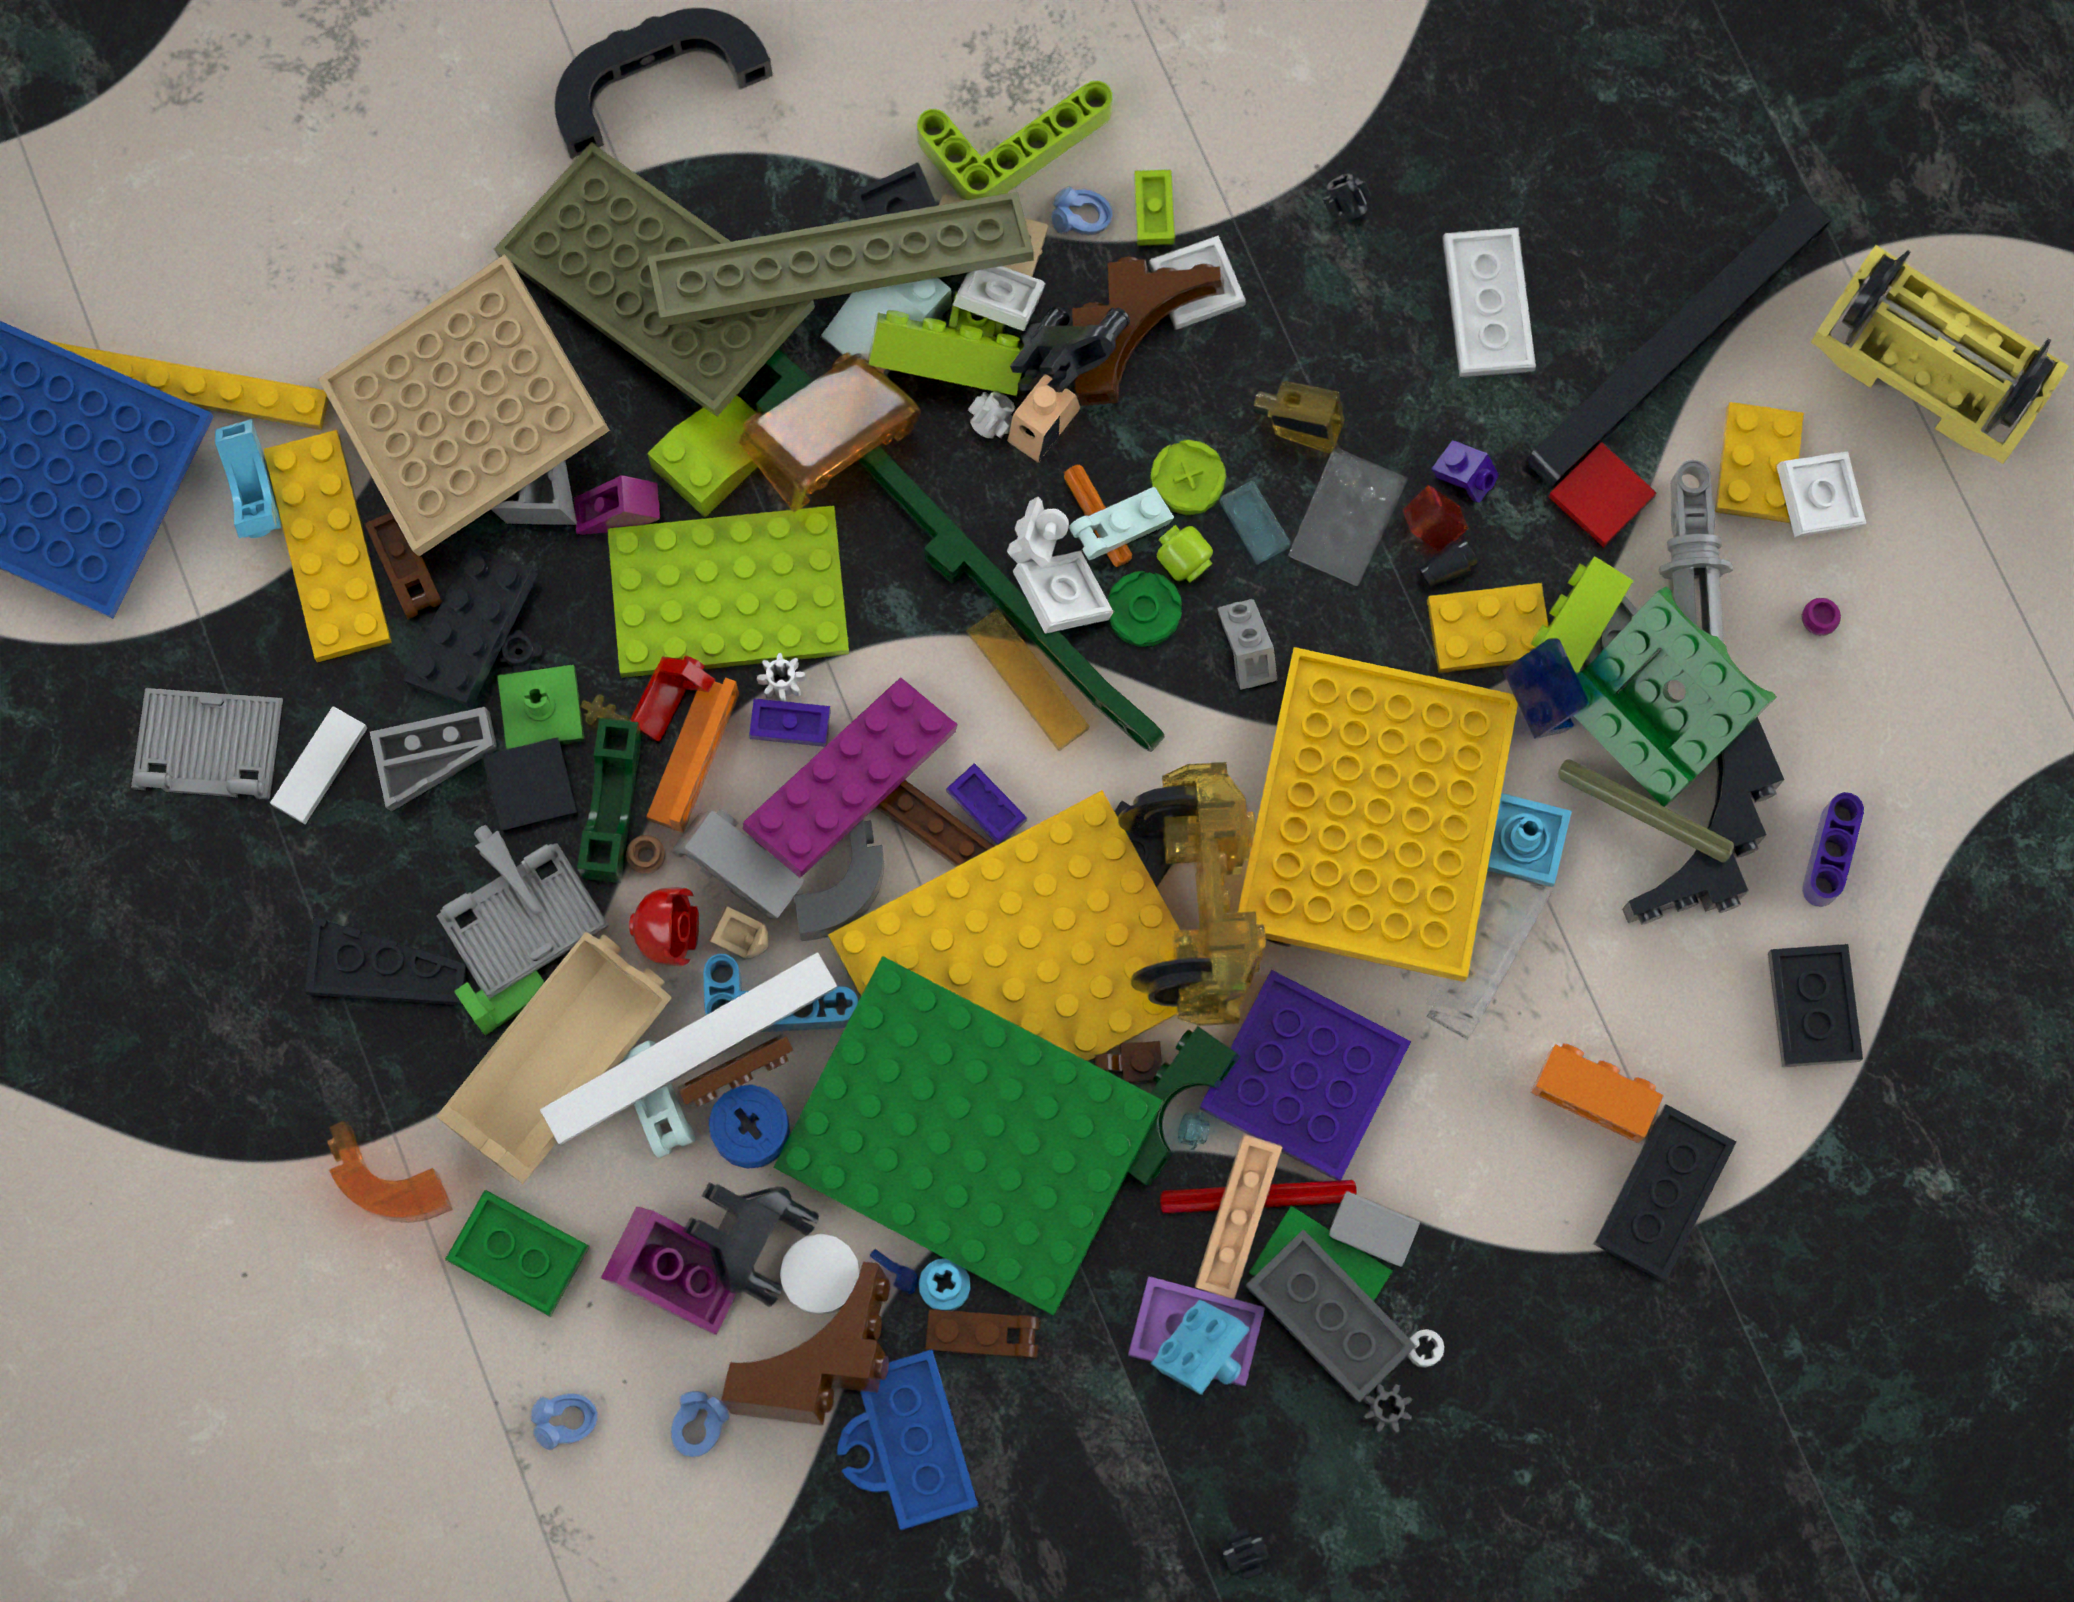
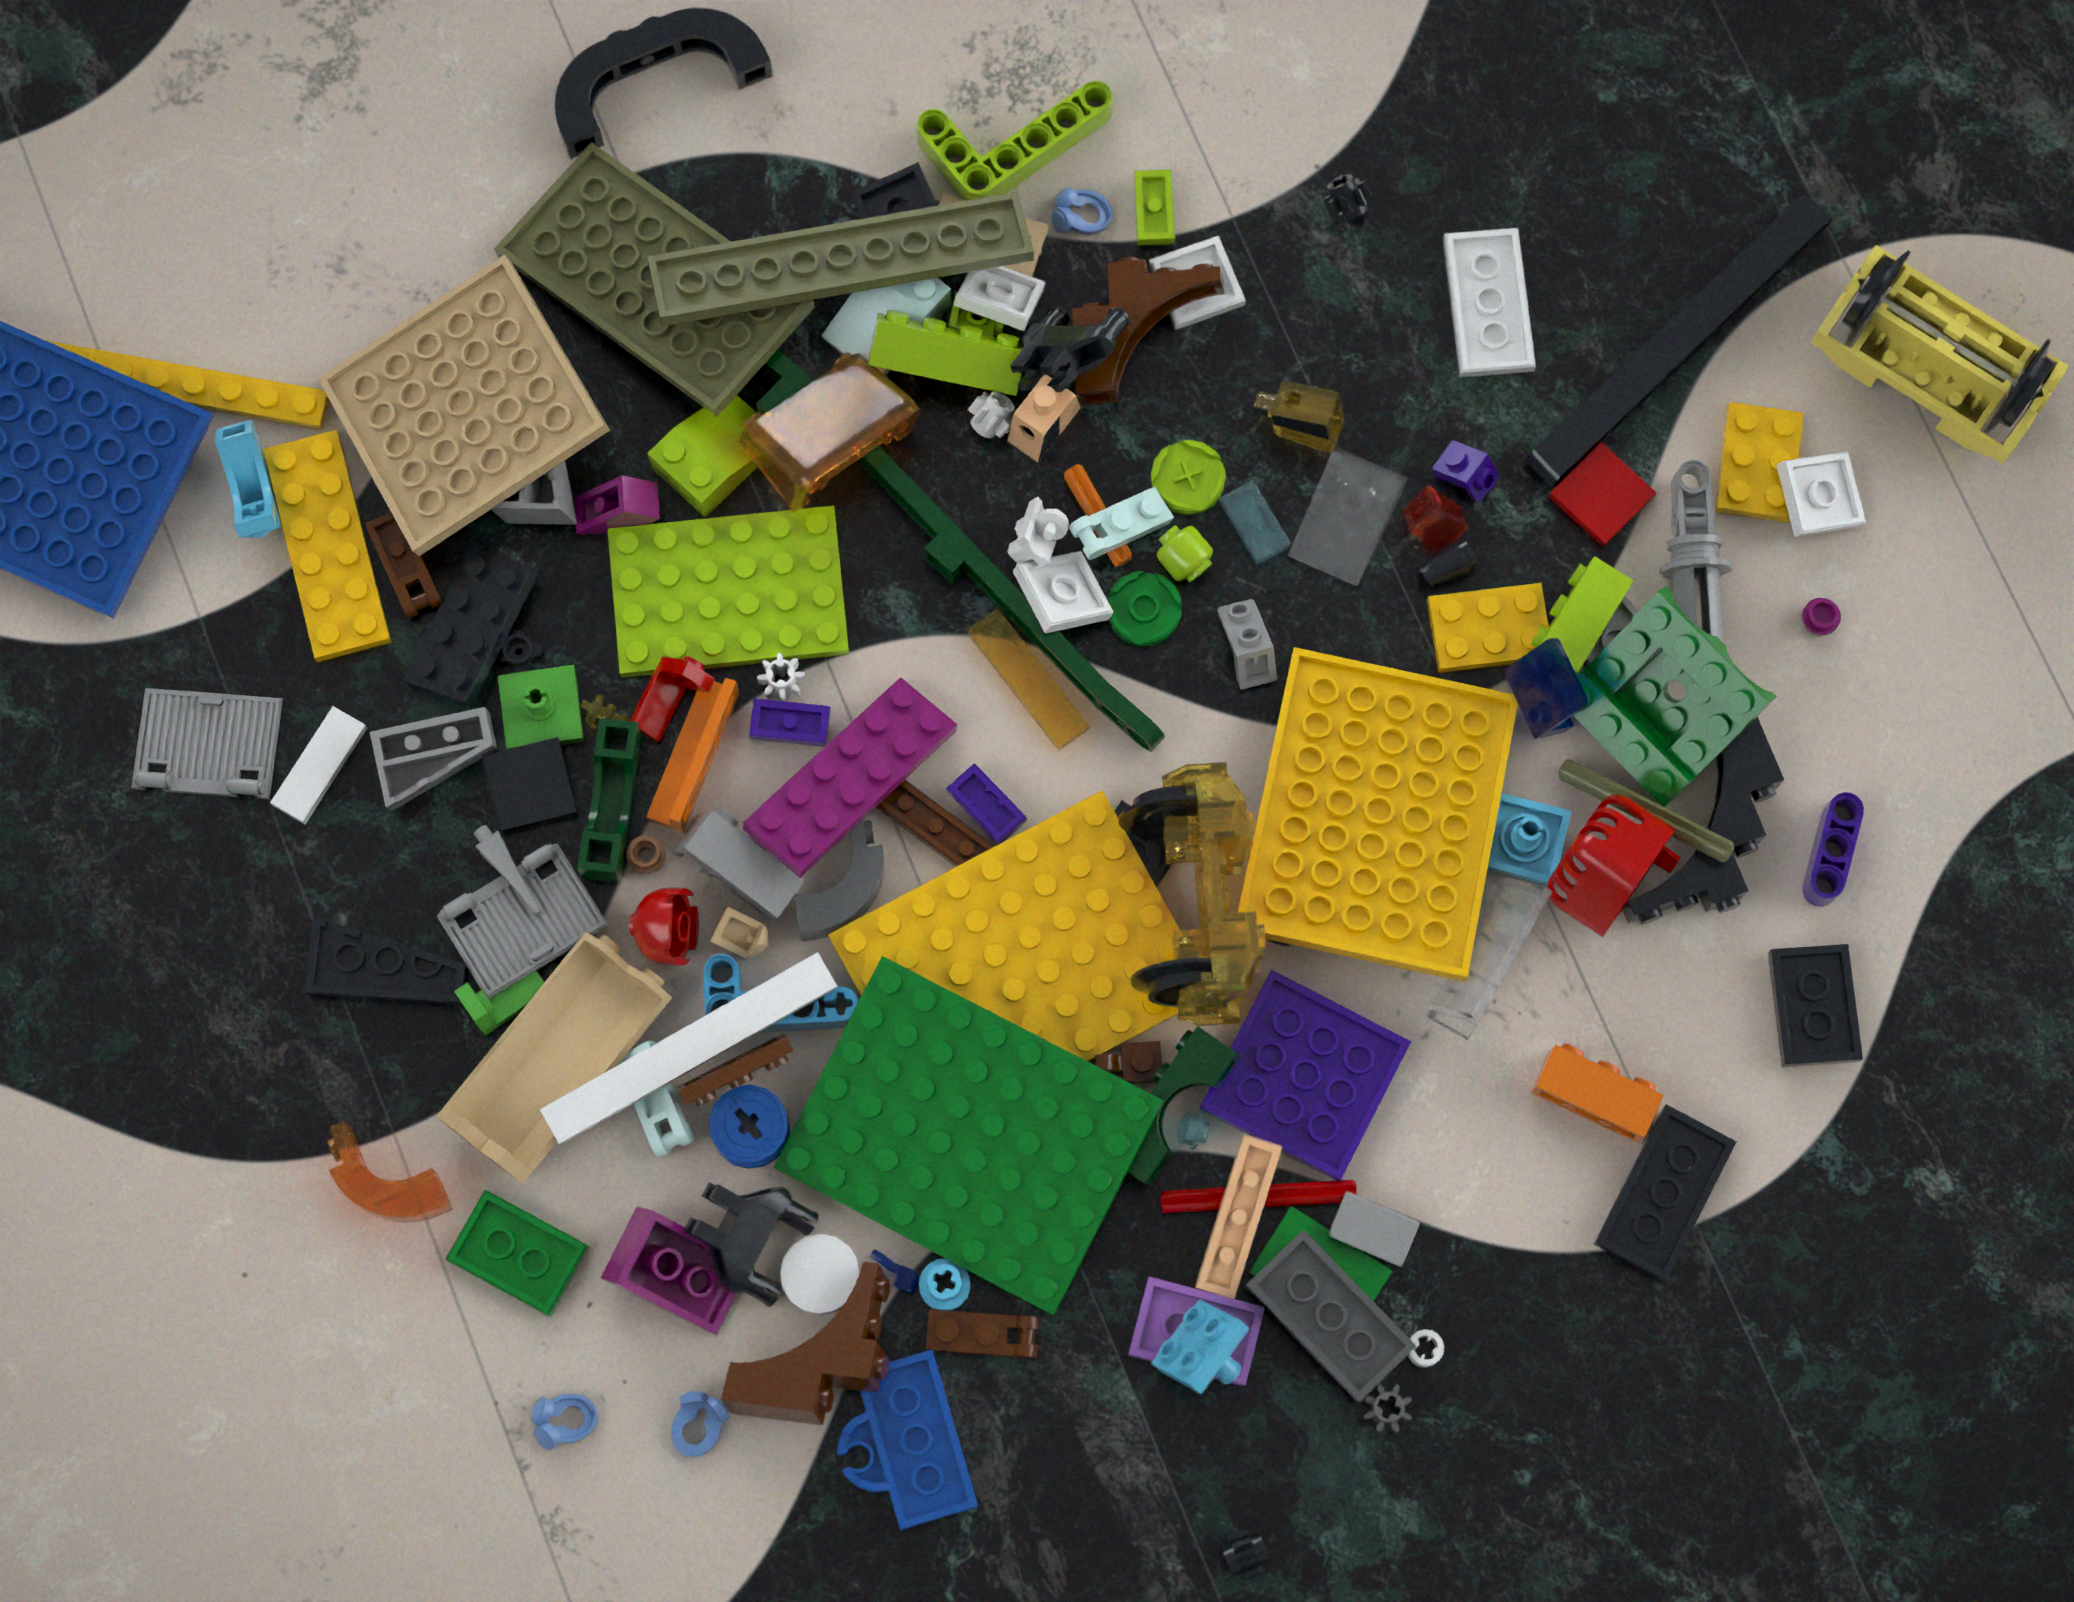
none -> red piece [1546,795,1681,938]

